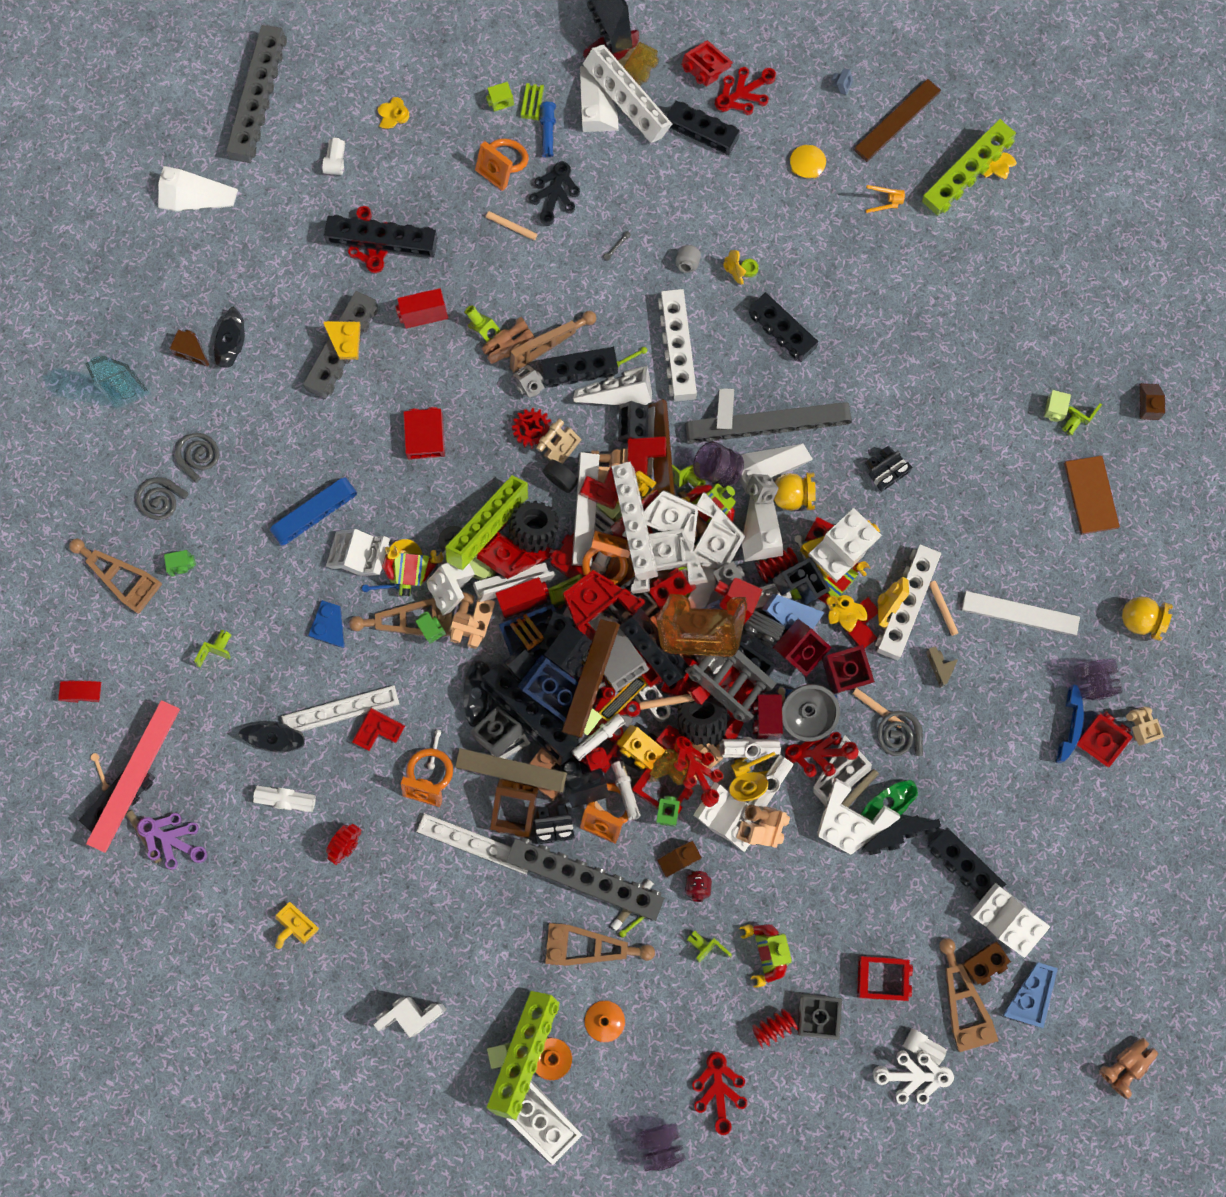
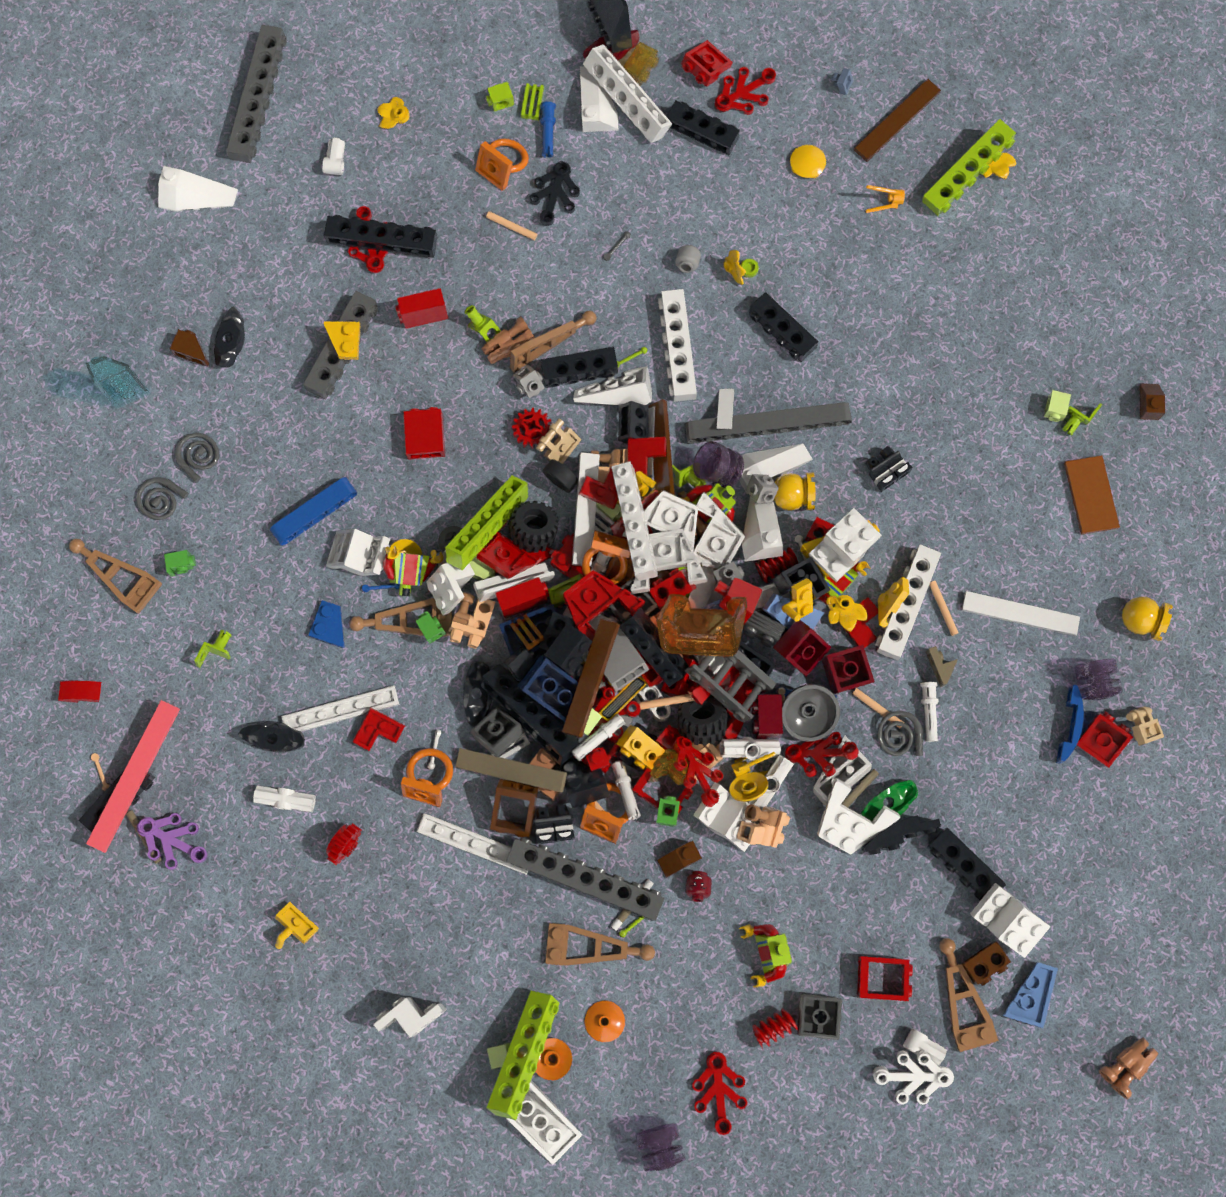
lime bracket [687,930,732,962] -> none
none -> yellow plate [782,578,813,622]
none -> white pin [920,682,939,742]

